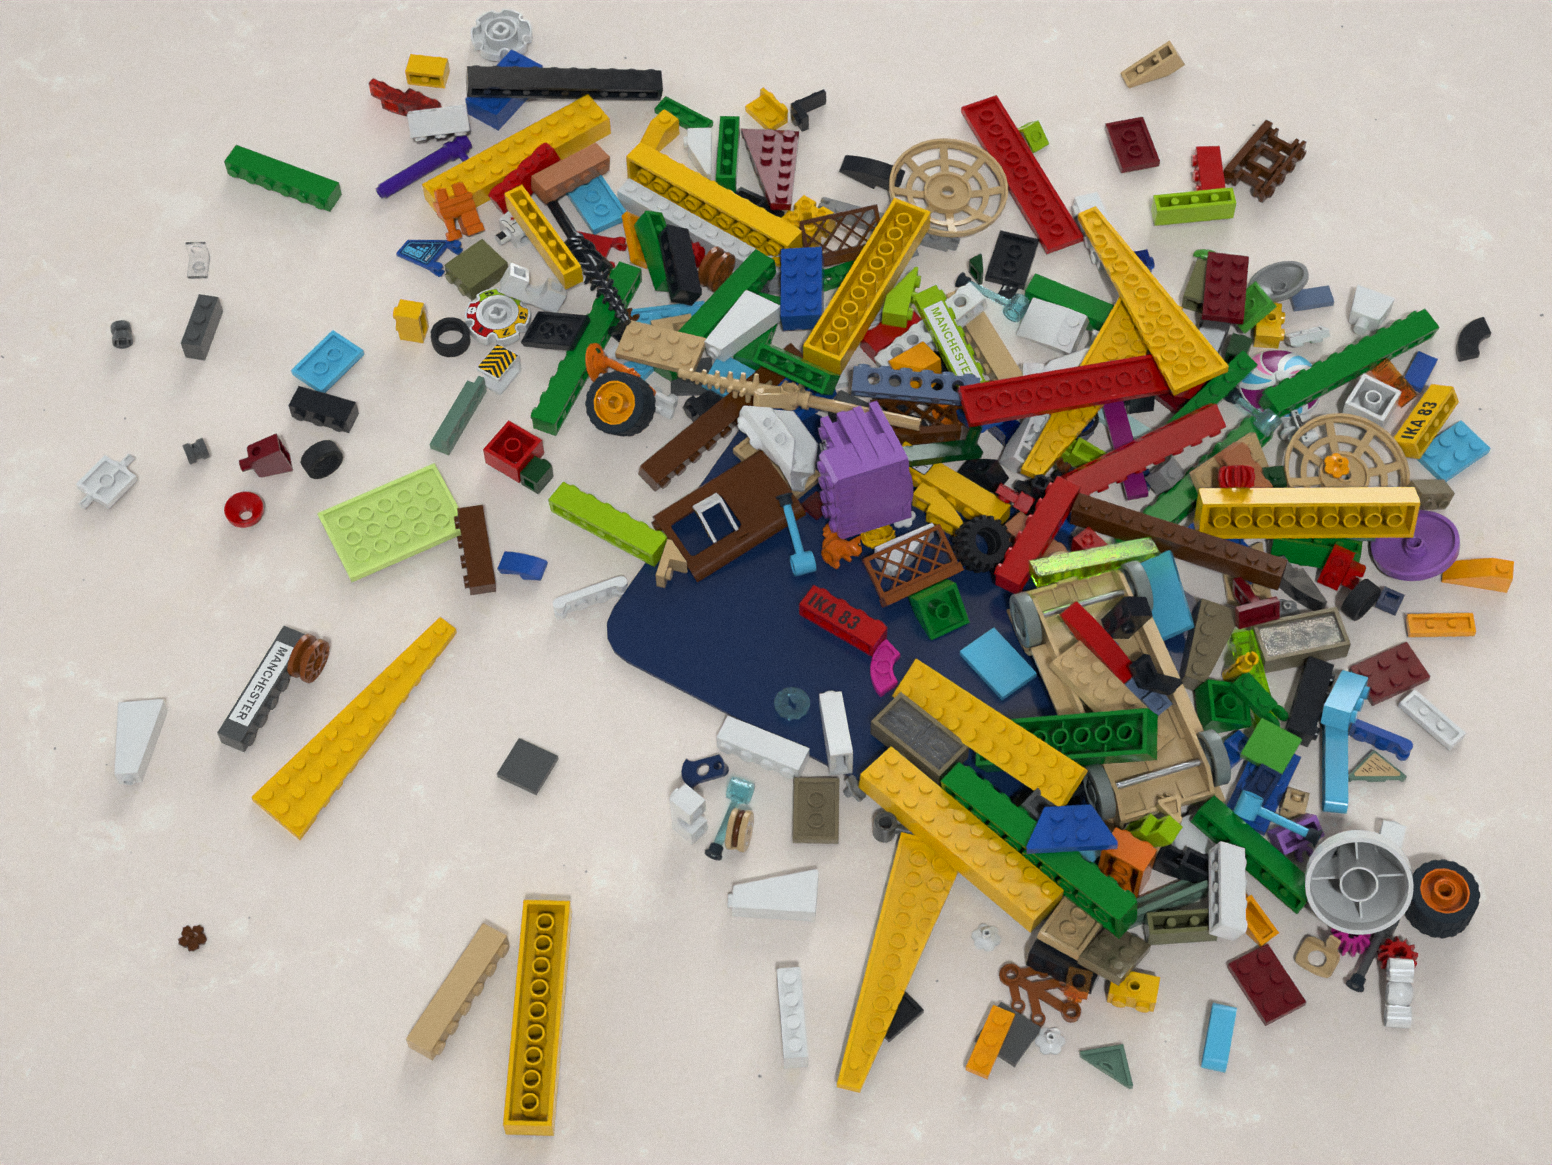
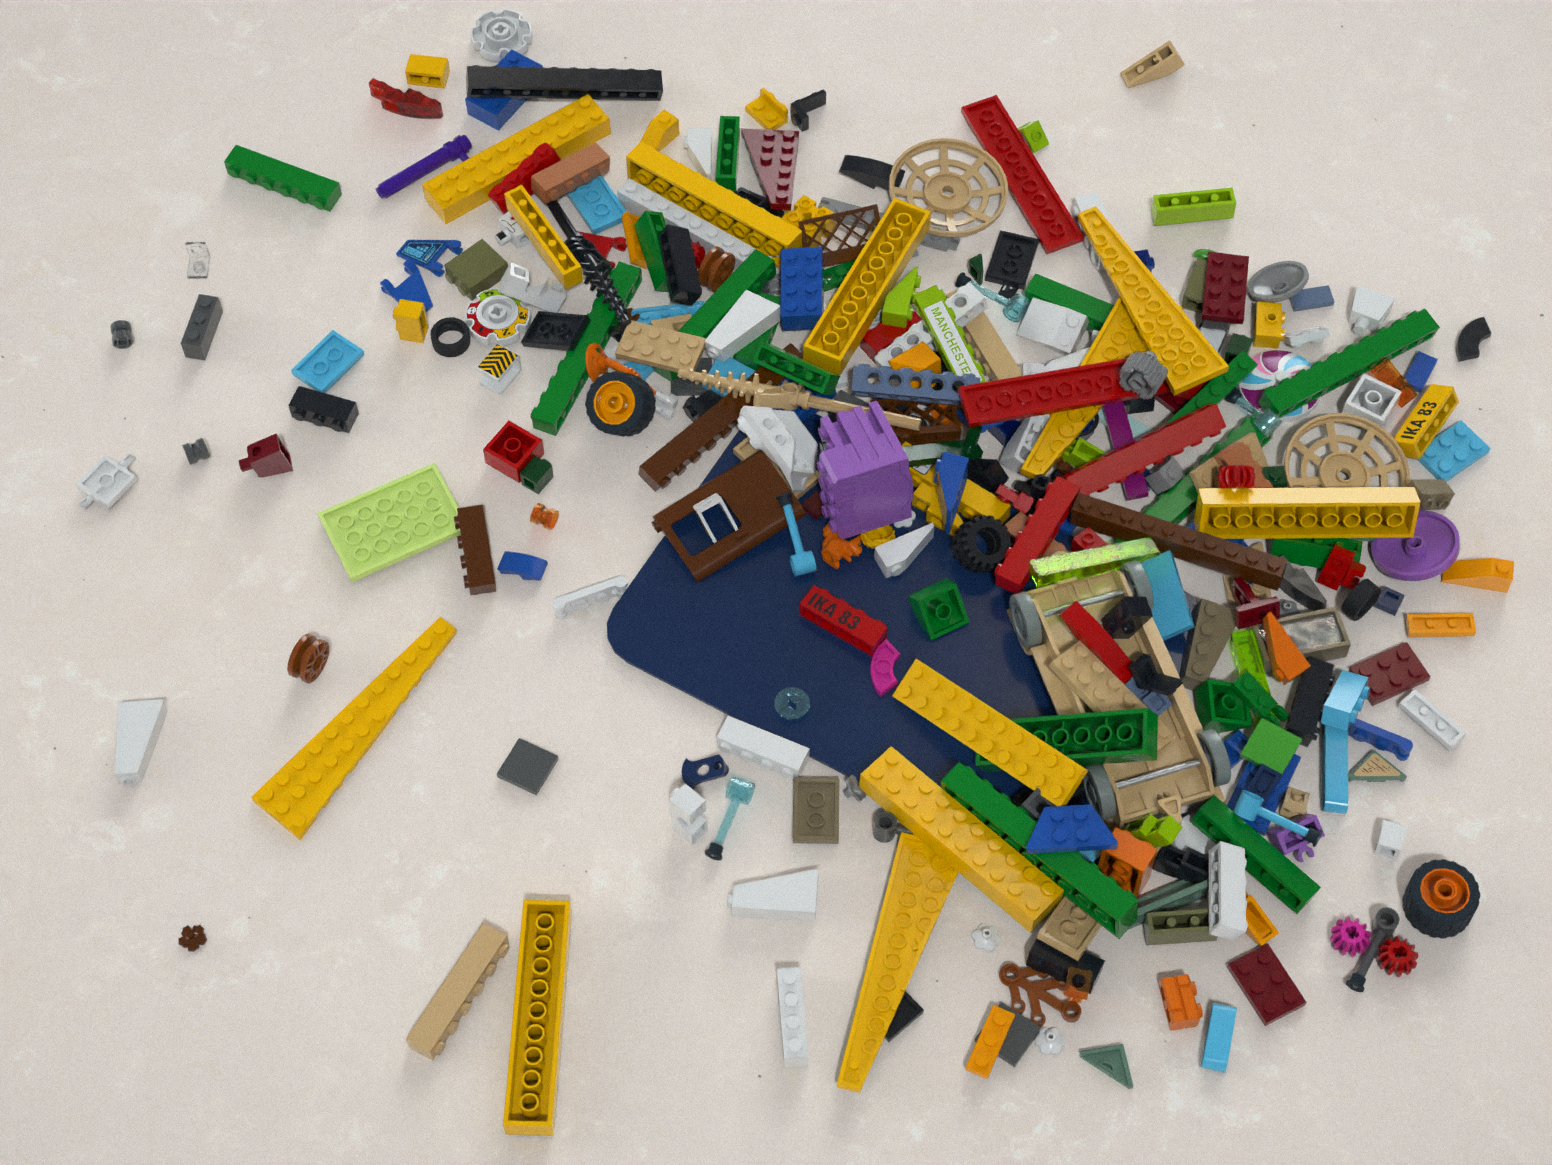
dark grey brick [217,626,305,753] -> none
red piece [224,492,264,528] -> none
black tyre [300,440,343,479] -> none
white brick [407,104,470,141] -> none
sand green fence [430,376,487,455] -> none
orange hips [432,182,485,241] -> none
lime brick [548,482,667,567] -> none
green tile [654,96,713,129] -> none
tan slope [656,539,688,588] -> none
tan head [725,808,754,853] -> none
white slope [819,691,853,776] -> none
dark orange fence [862,524,964,608] -> none
brick [870,692,969,786] -> none
medium azure tile [960,628,1037,700] -> none
dark tan plate [1077,929,1151,986] -> none
dark red plate [1105,117,1160,173] -> none
yellow brick [1107,971,1160,1013] -> none
red brick [1191,146,1226,191] -> none
yellow pin [1222,651,1259,682] -> none
reddish brown fence [1223,119,1307,203] -> none
bright green tile [1237,281,1277,334] -> none
white hips [1280,410,1318,447] -> none
tan piece [1295,935,1341,978] -> none
white cone [1305,830,1414,935] -> none
light orange plant [1324,453,1349,479] -> none
white piece [1384,958,1414,1029] -> none
none -> blue flag [380,259,433,312]
none -> clear orange wheel [530,503,559,530]
none -> blue slope [934,452,969,534]
none -> light grey brick [1119,351,1168,400]
none -> orange brick [1159,974,1203,1031]
none -> orange slope [1262,612,1311,685]

